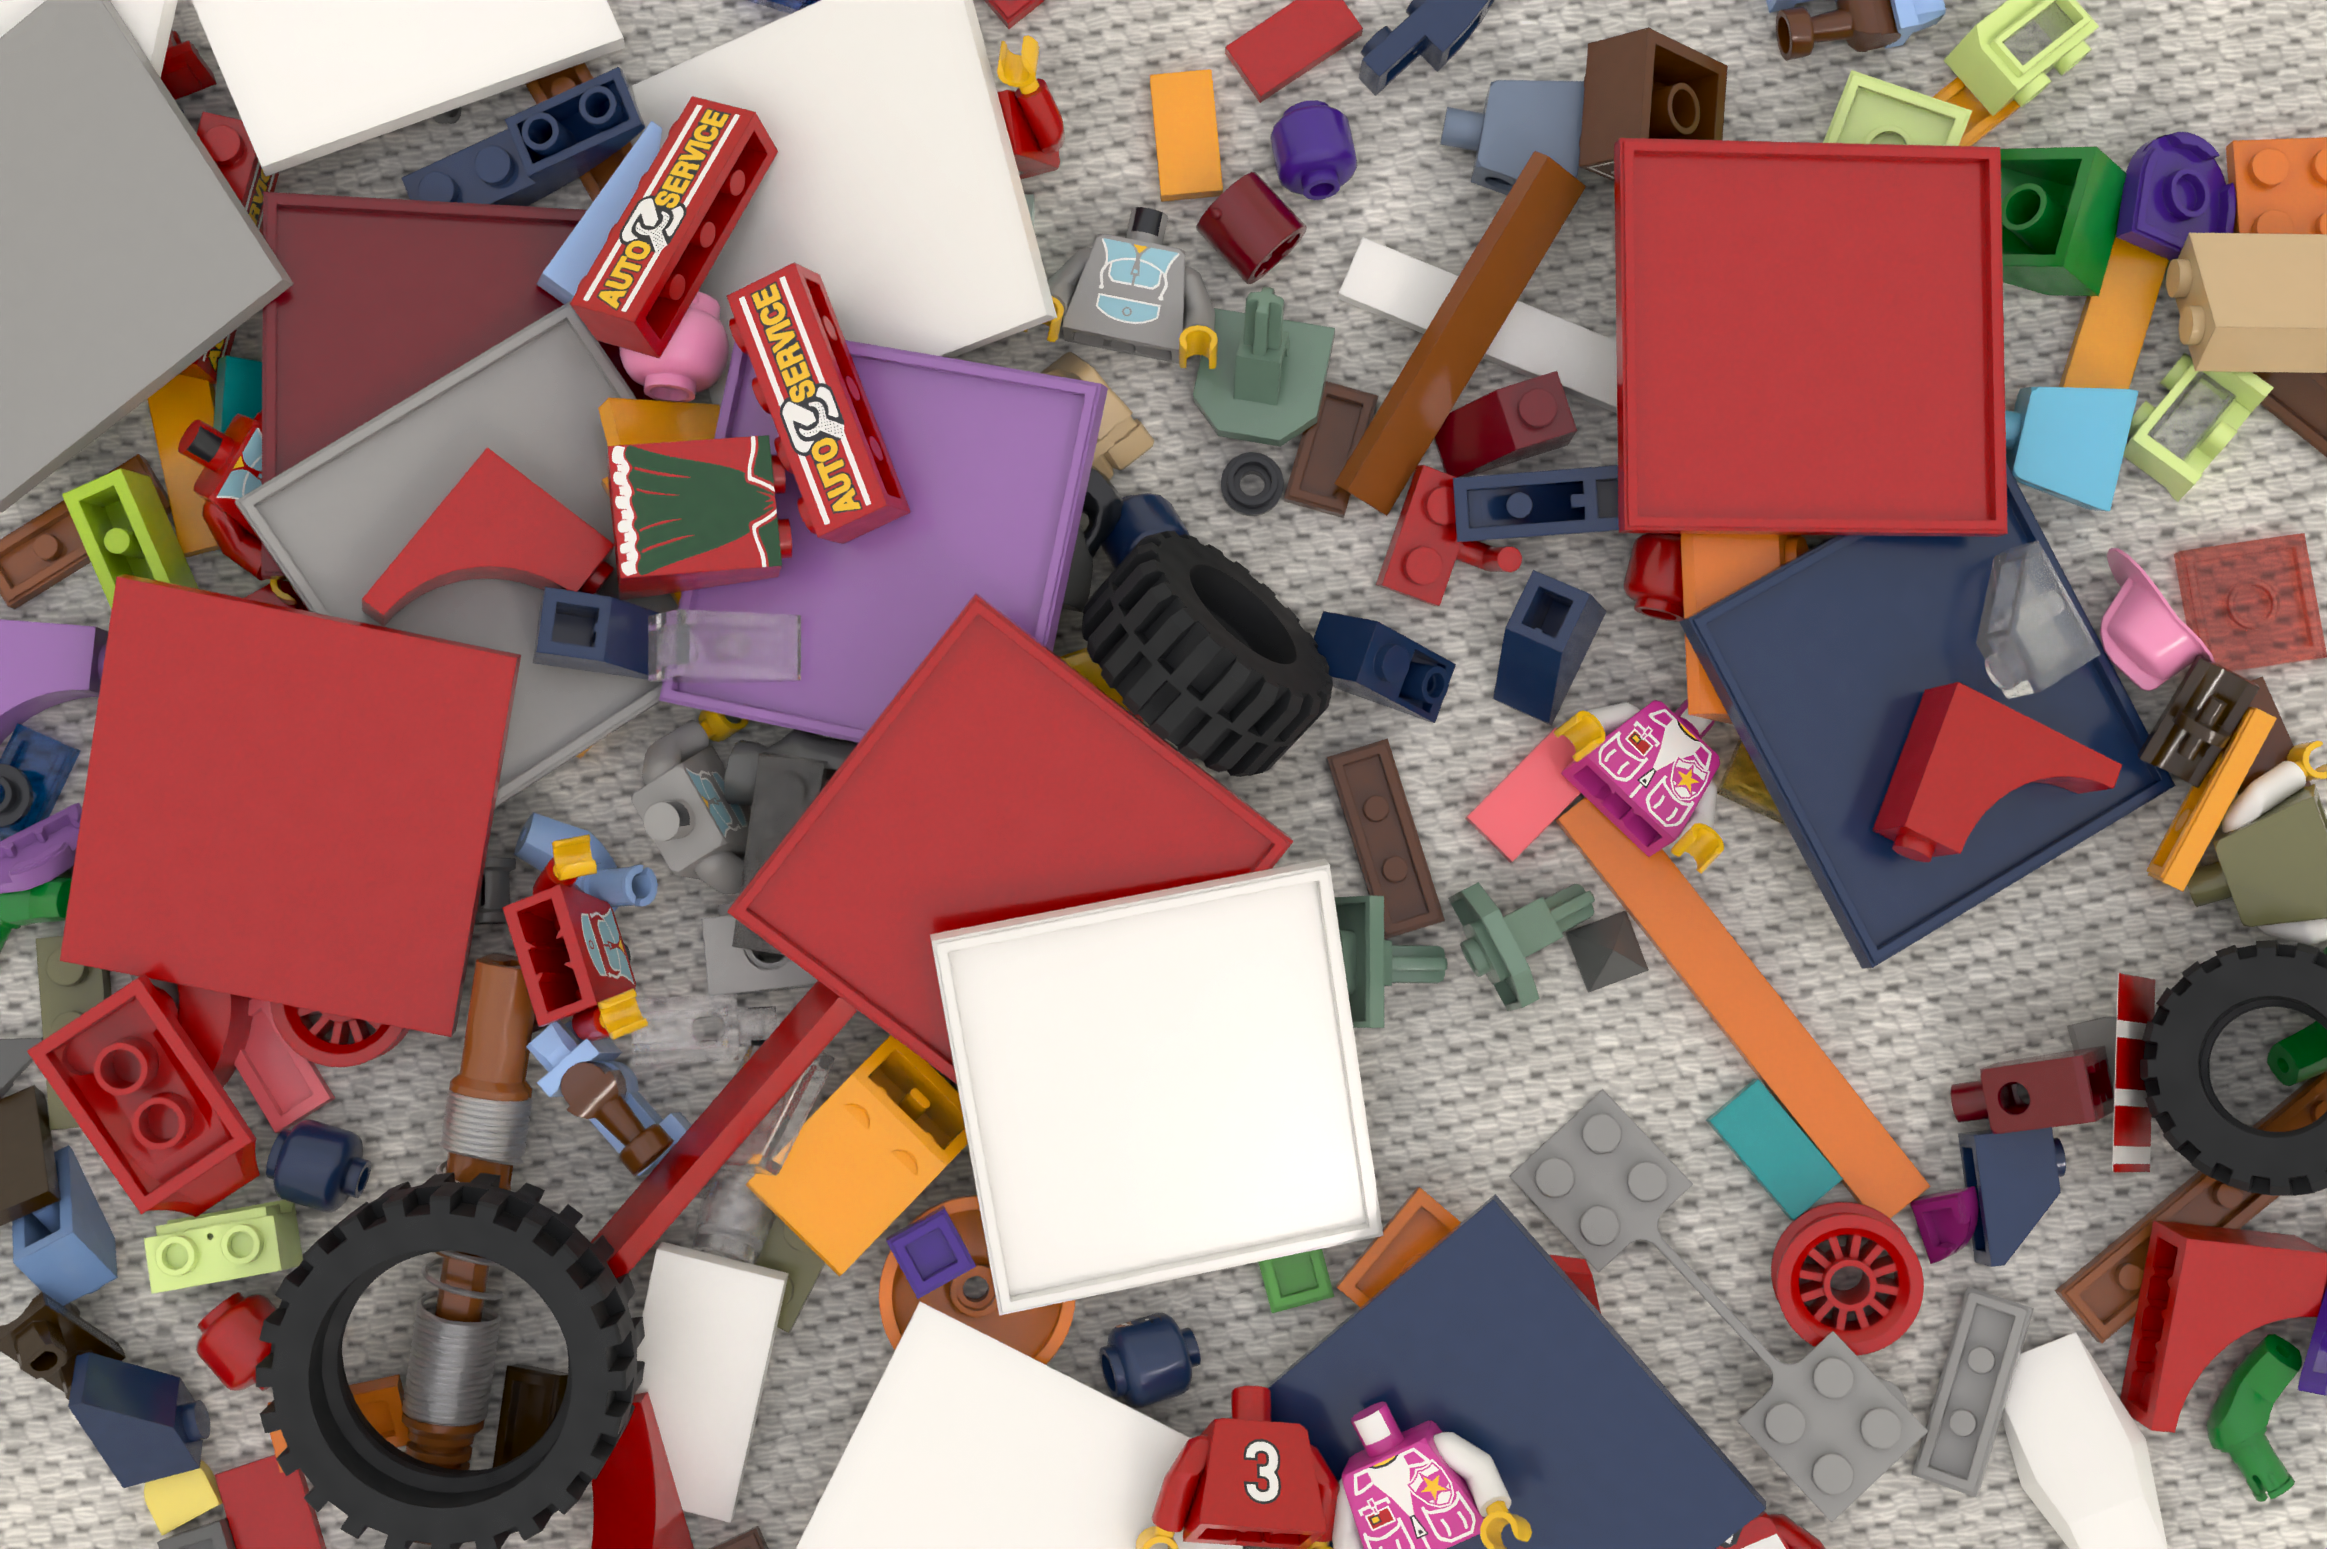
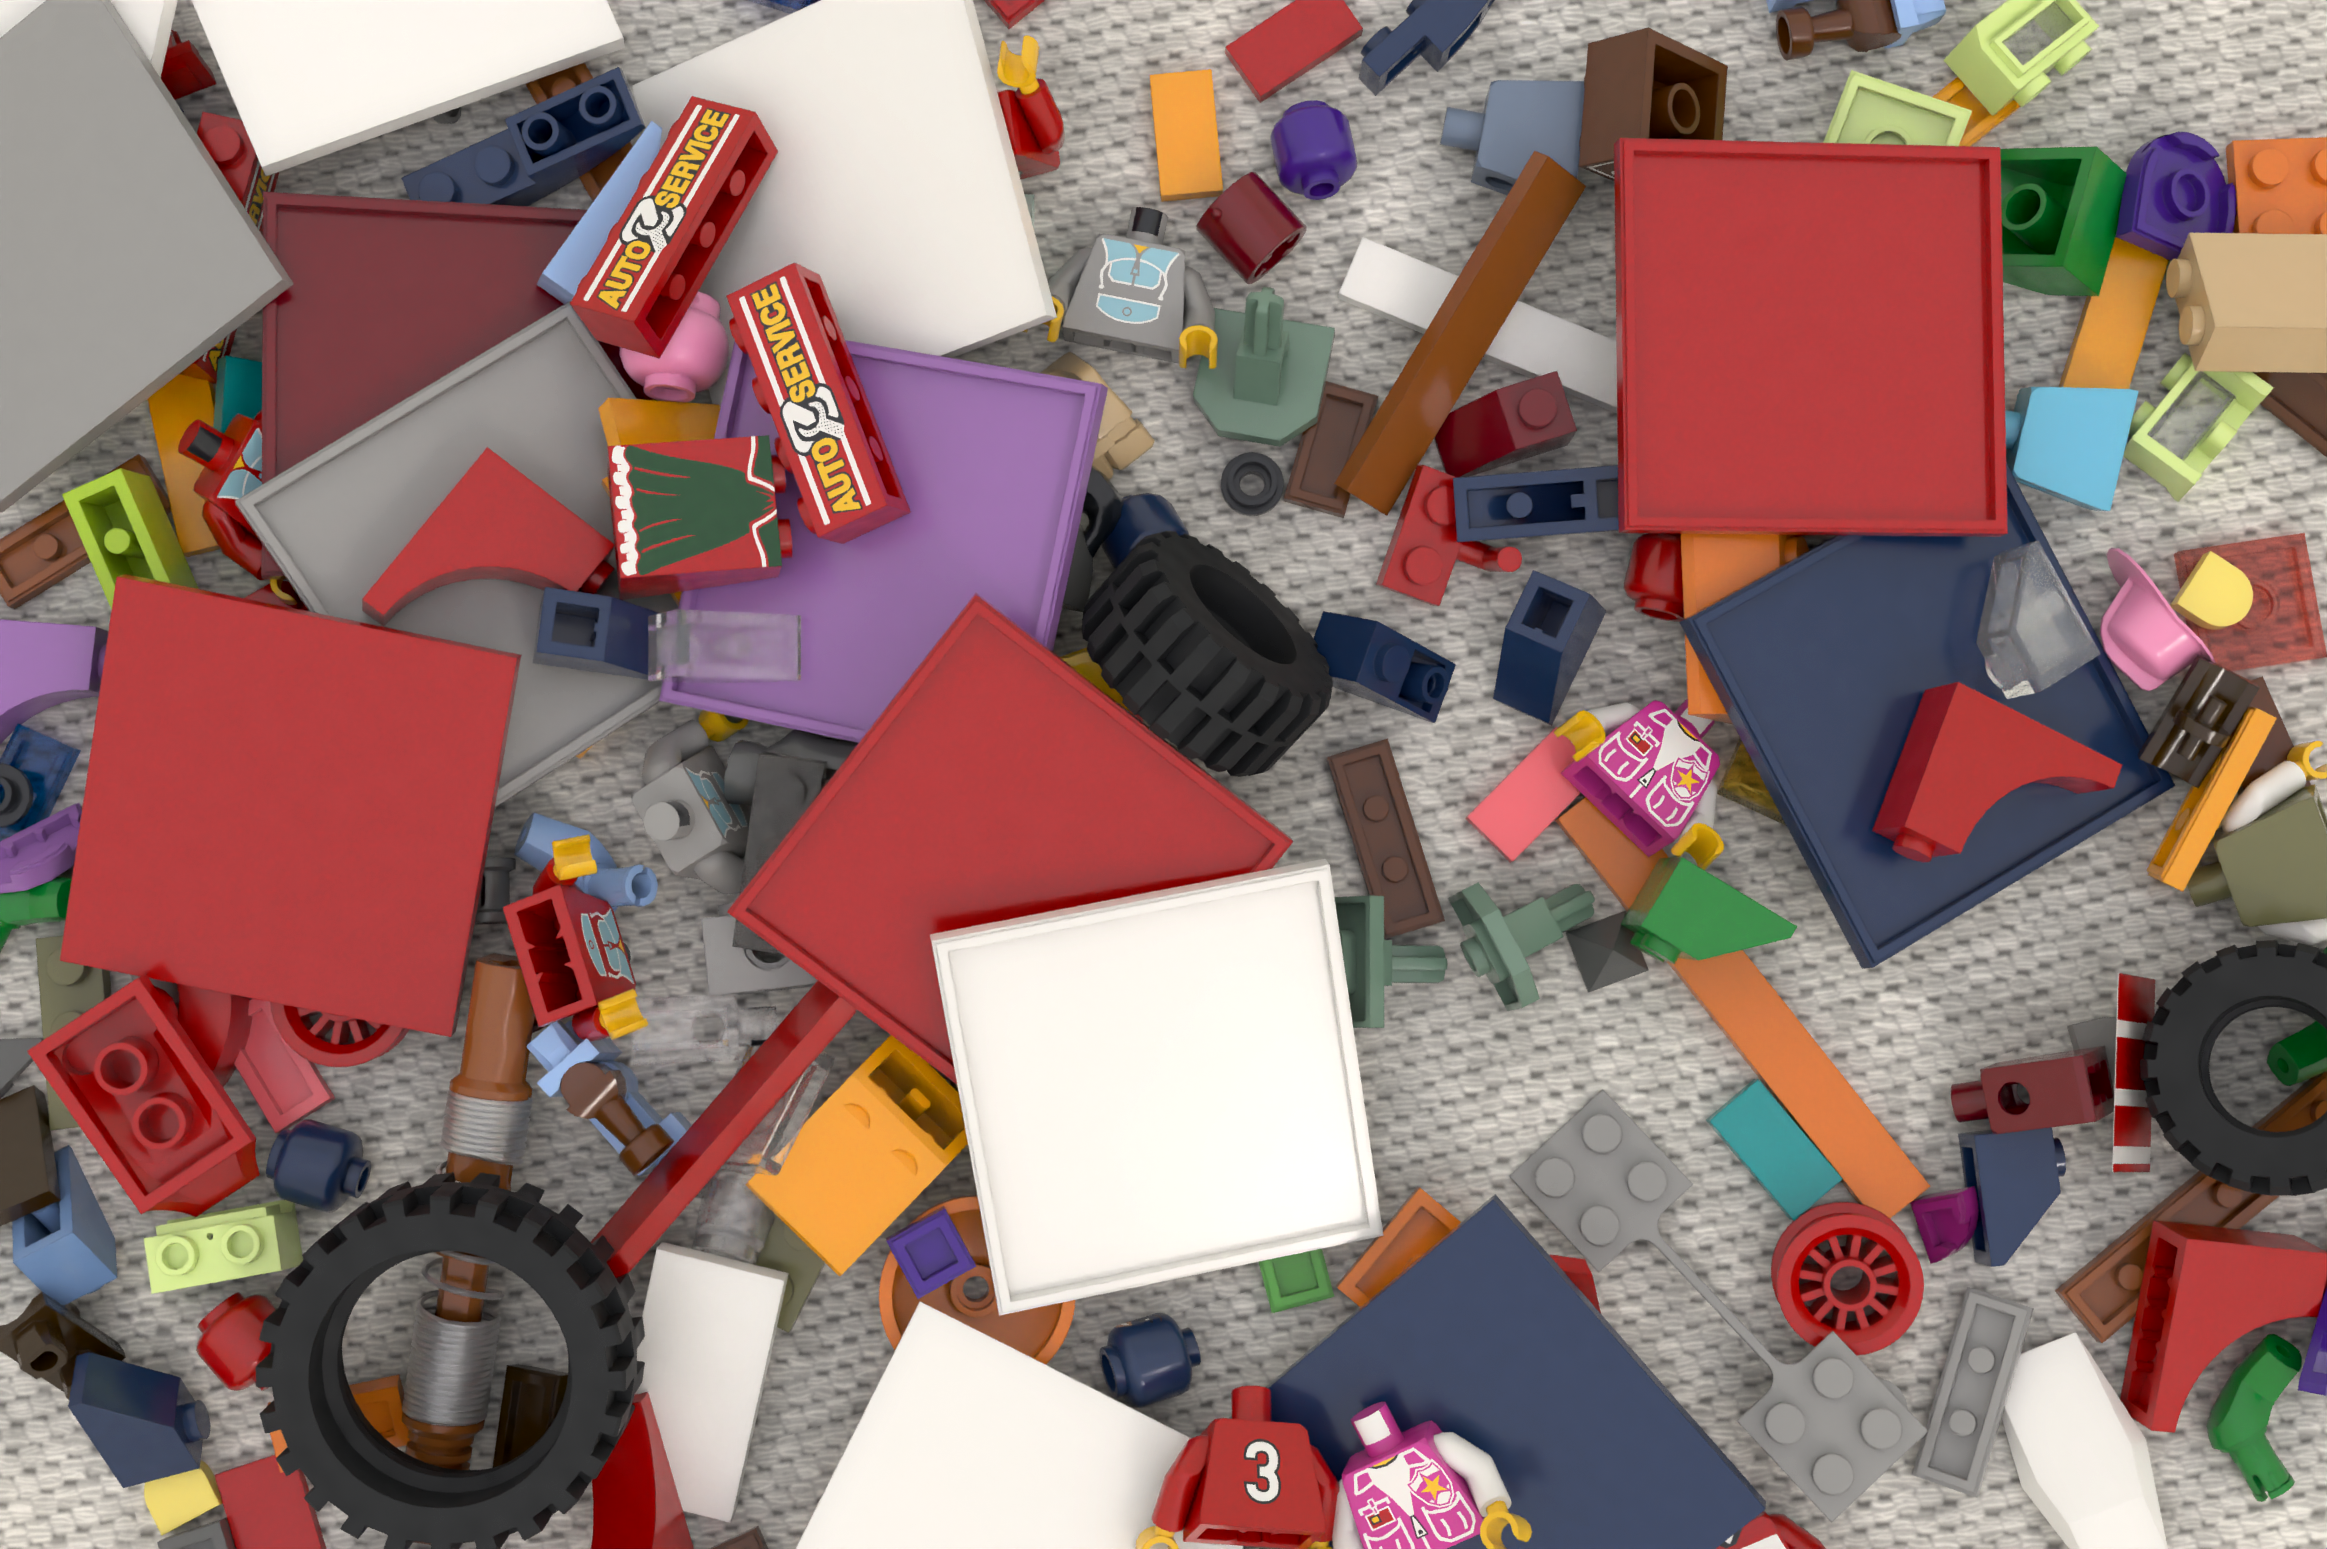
none -> green slope [1621,857,1797,964]
none -> light yellow tile [2170,551,2253,630]

